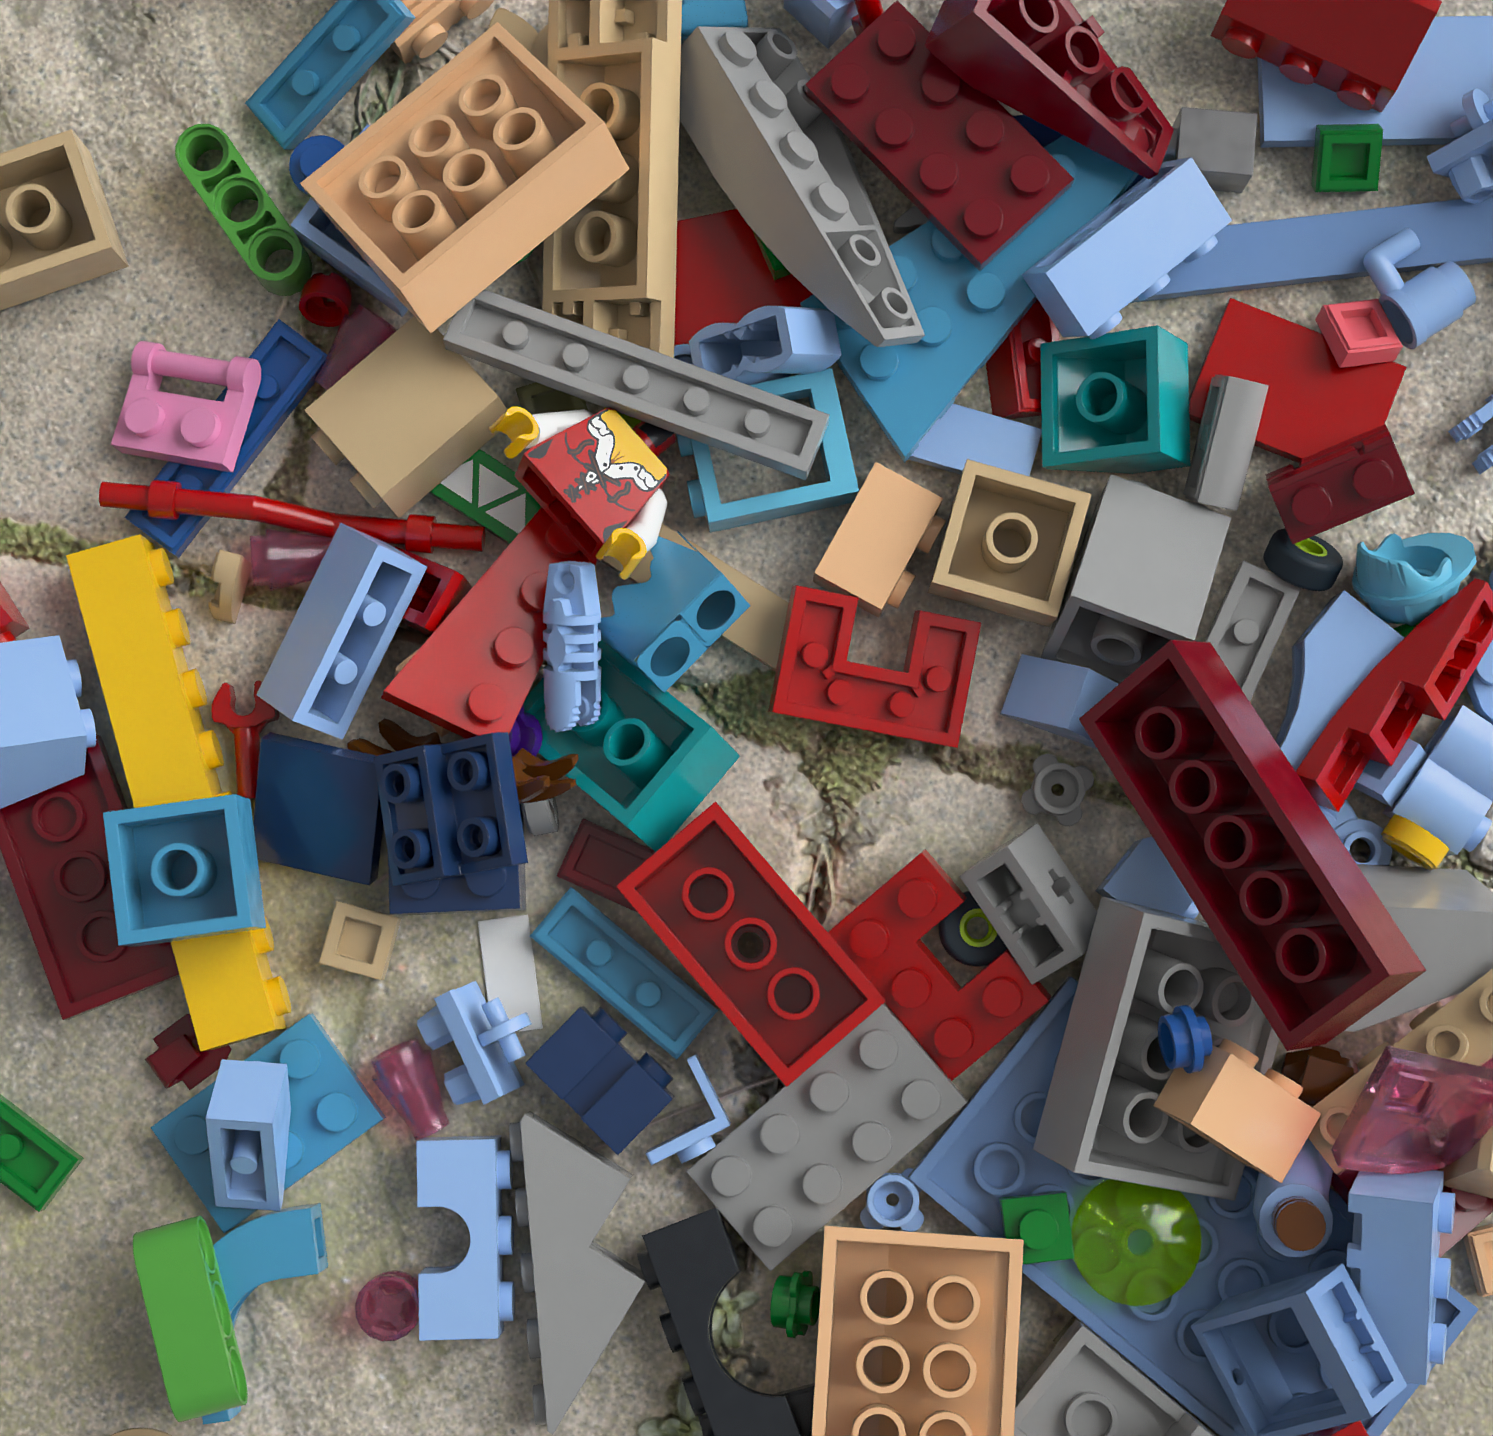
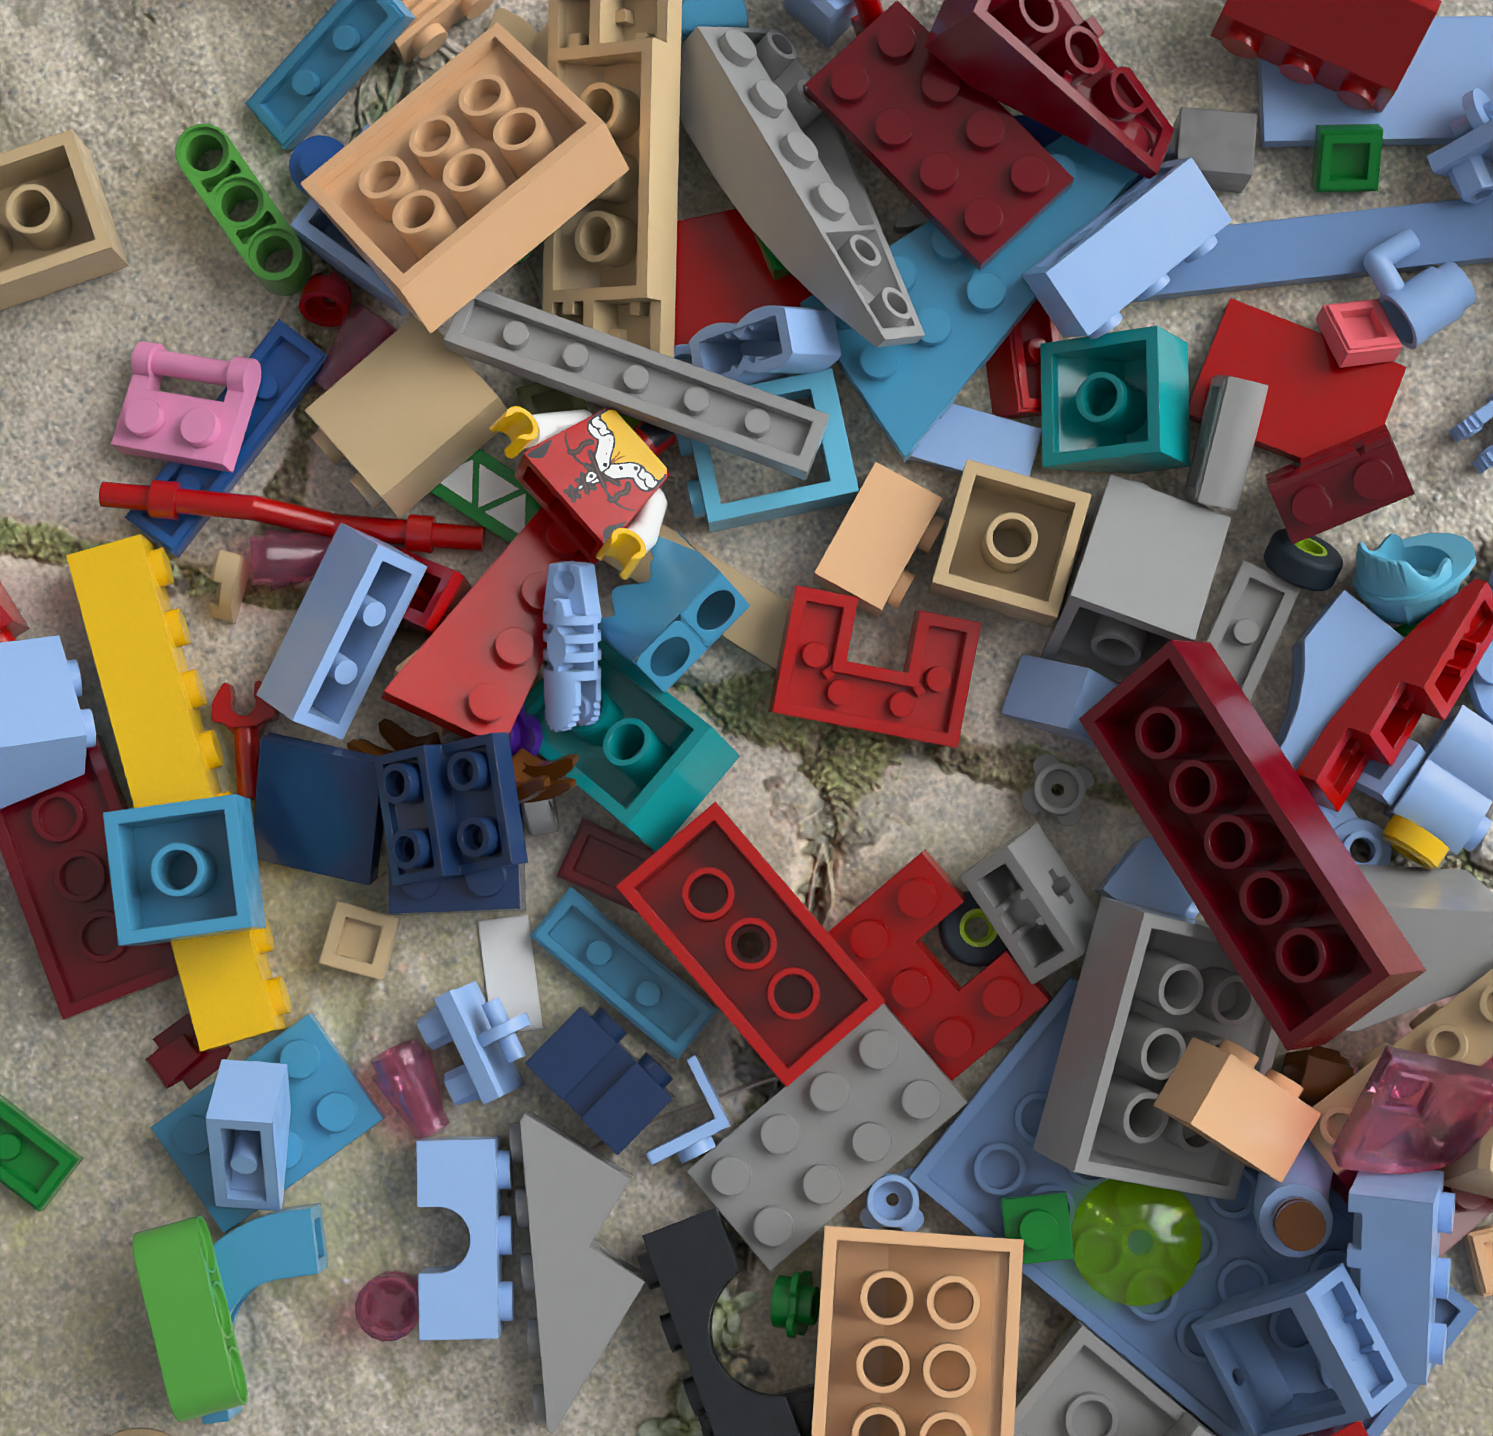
blue plate [1158,1005,1213,1073] -> none

